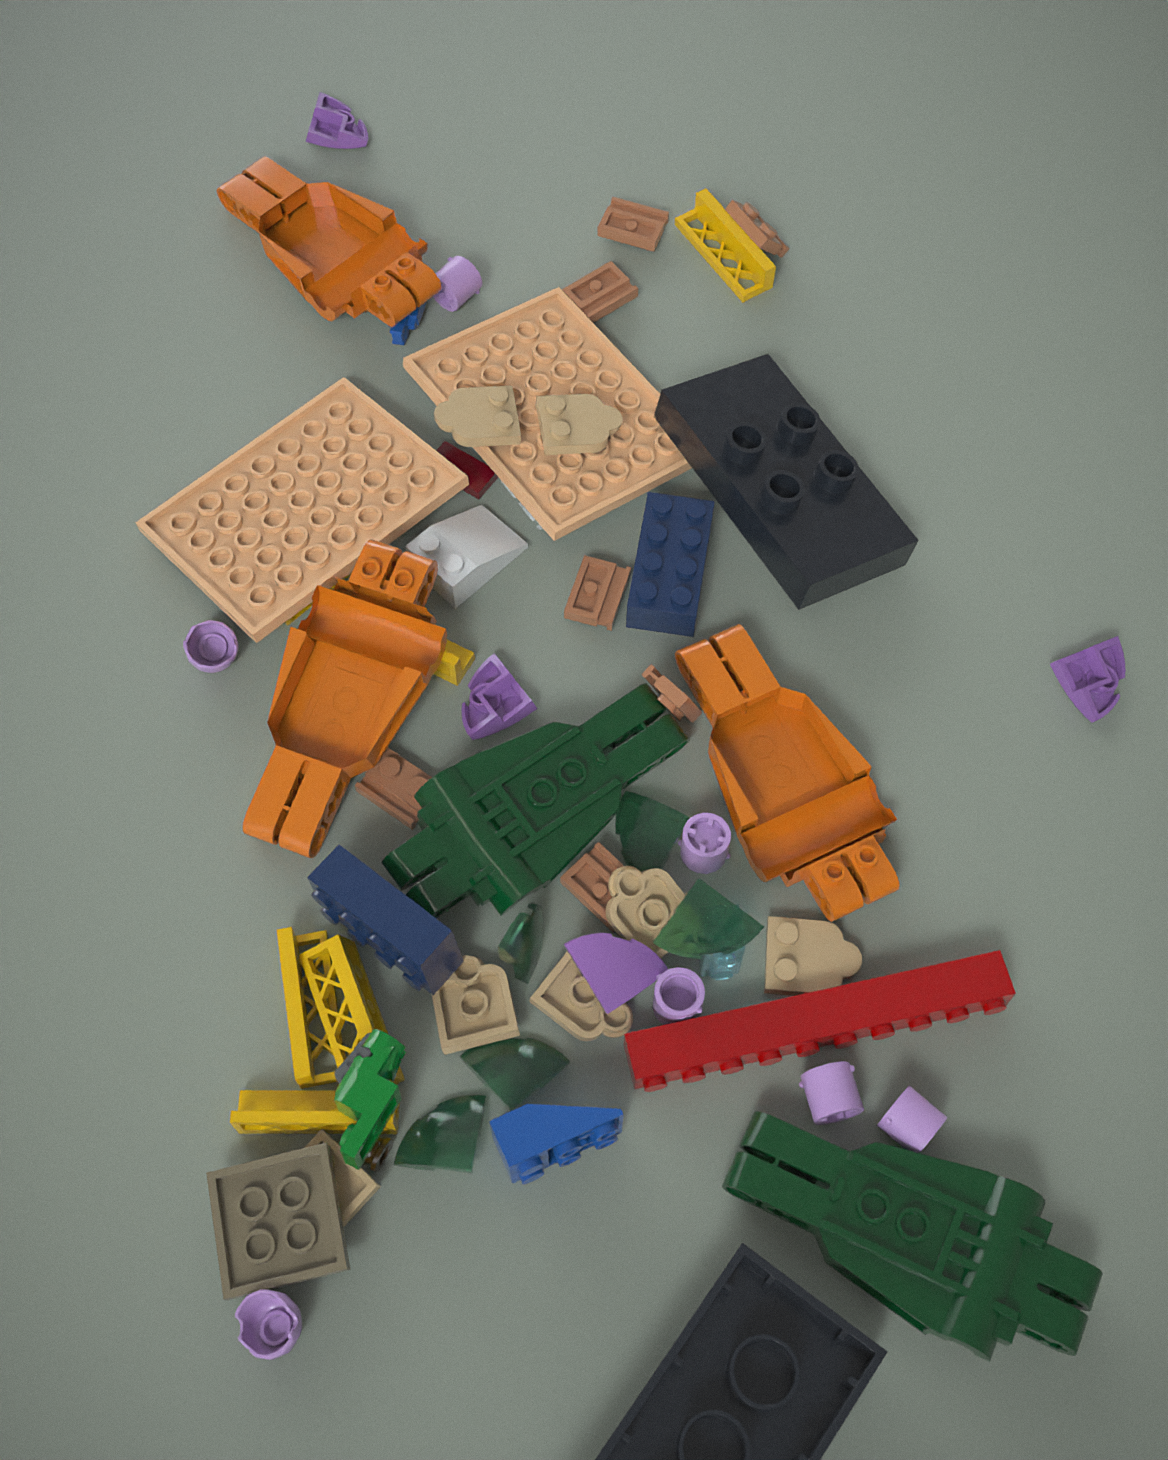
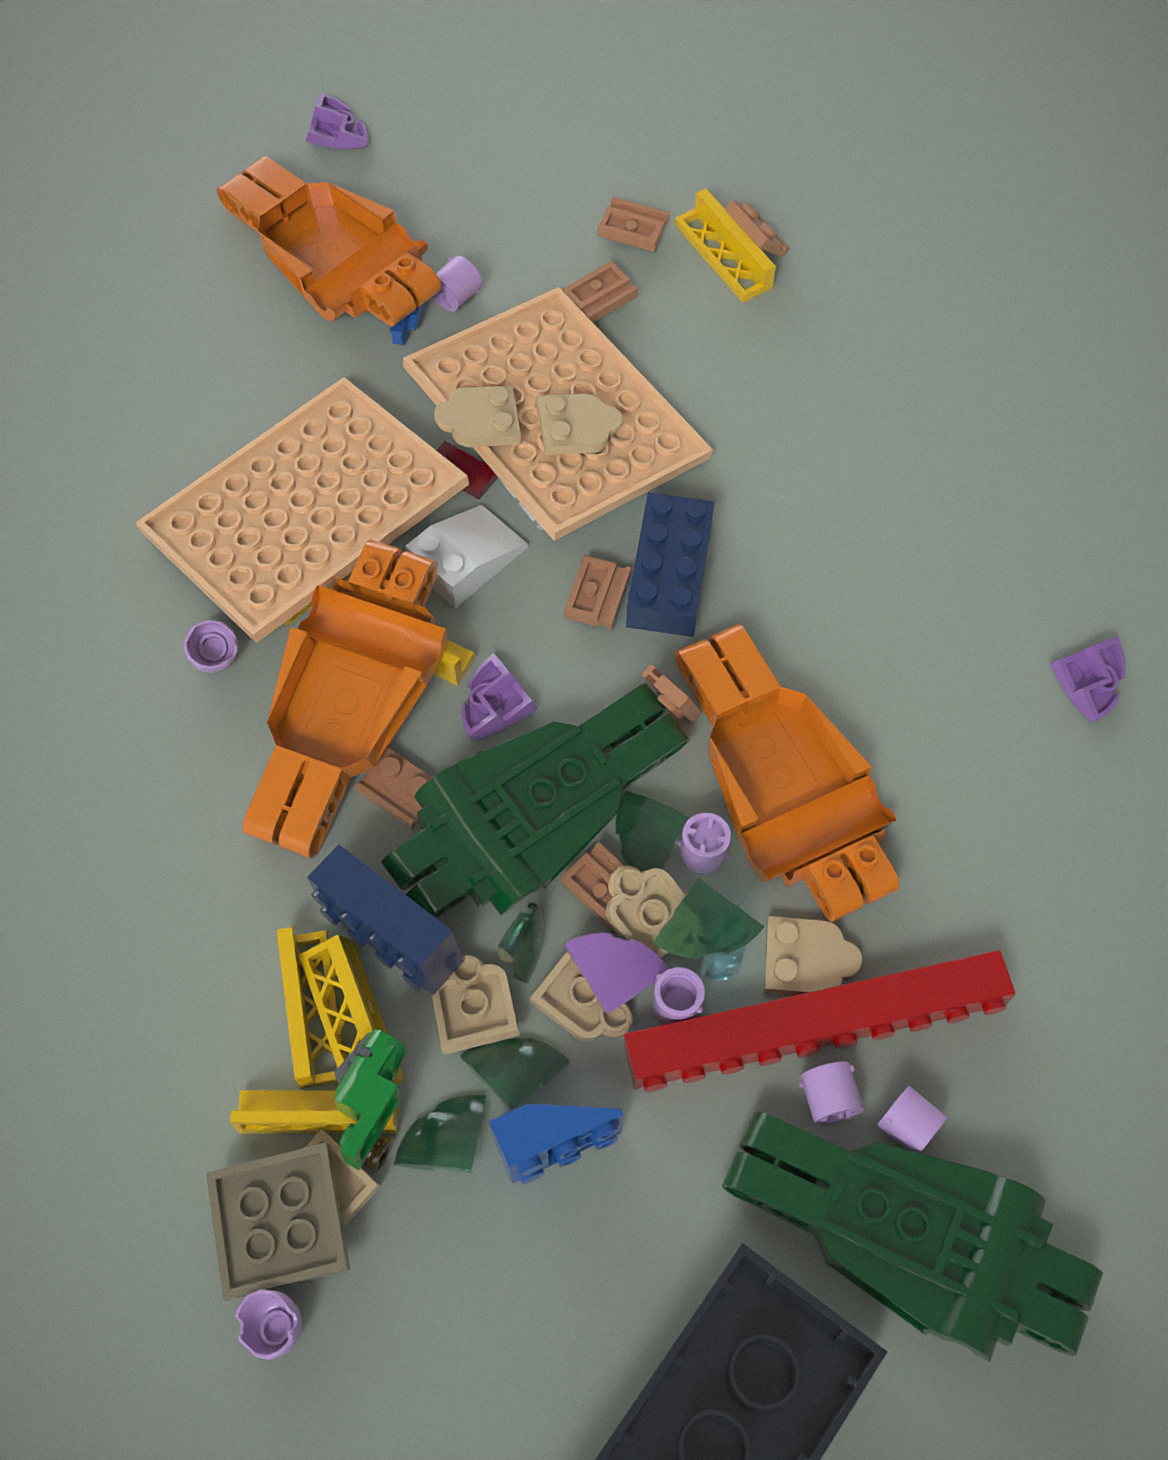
black plate [654,354,919,610] -> none

